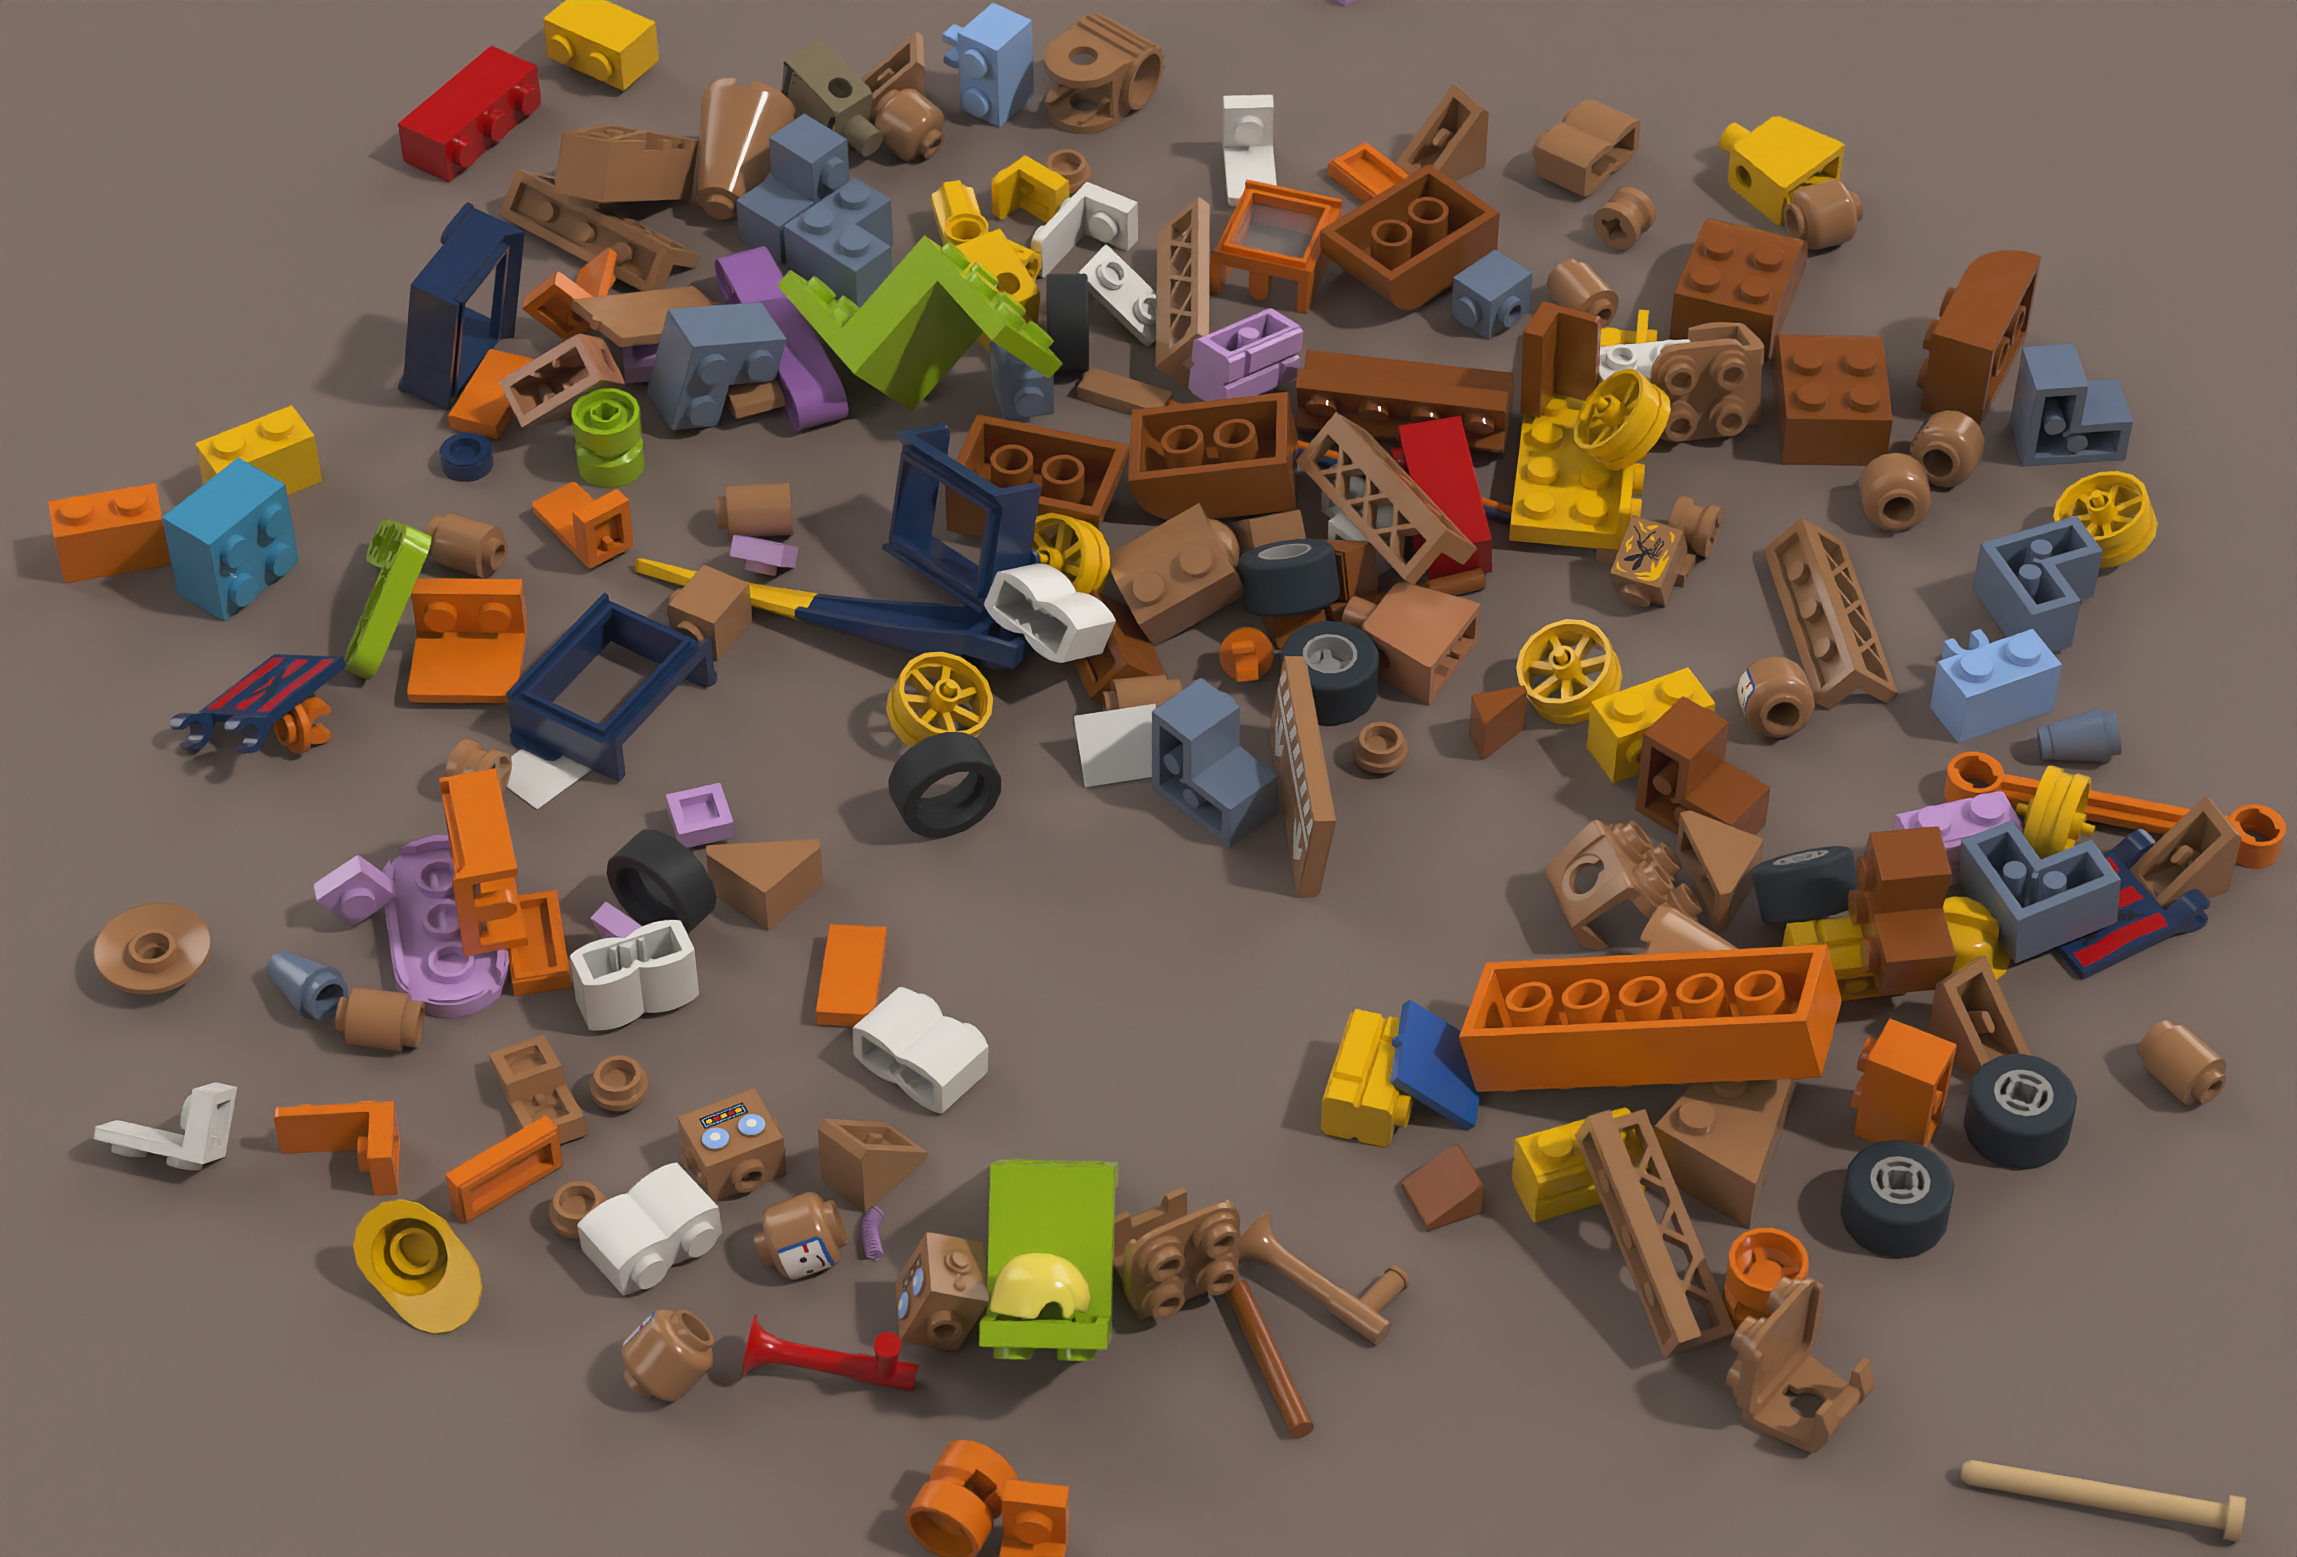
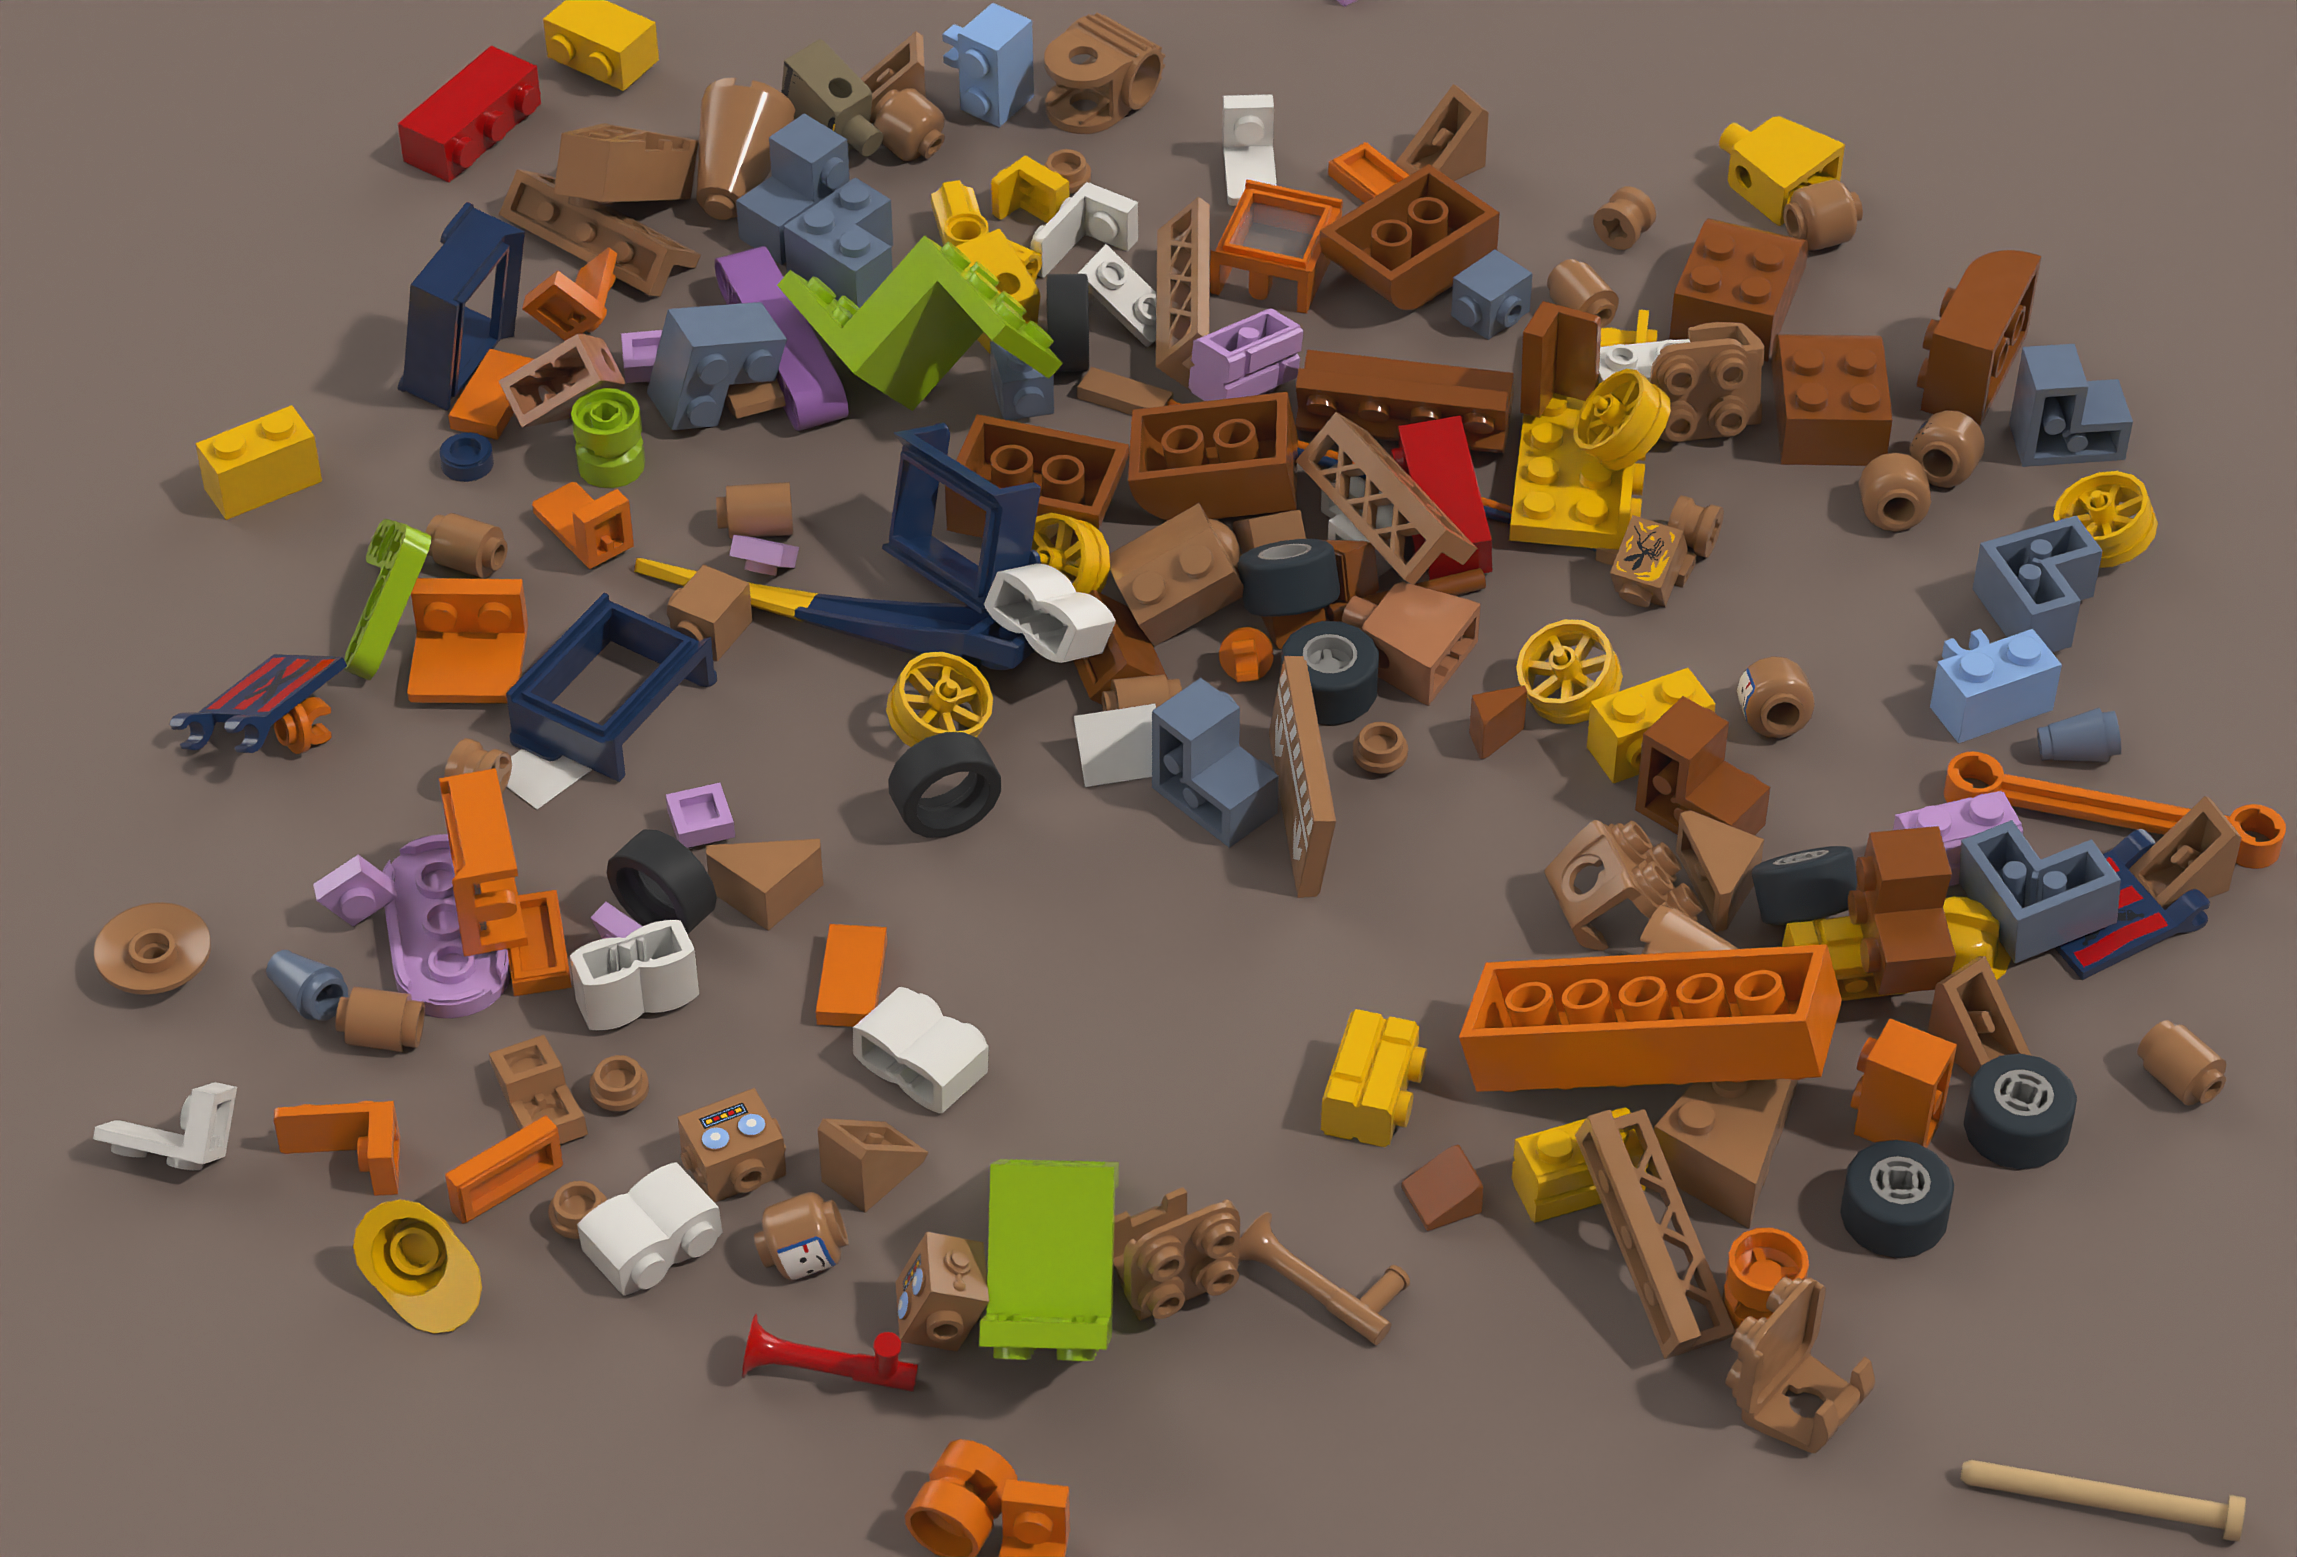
orange brick [48,483,171,583] -> none
dark azure brick [162,457,299,622] -> none
medium nougat piece [571,286,722,347] -> none
medium nougat head [621,1308,714,1402] -> none
lavender leg [860,1206,885,1261] -> none
light yellow hair [989,1253,1090,1319] -> none
dark orange bar [1225,1280,1314,1438] -> none
blue piece [1390,999,1483,1131] -> none
medium nougat brick [1533,98,1641,197] -> none
medium nougat fence [1763,517,1898,710] -> none
yellow wheel [2015,765,2095,860] -> none

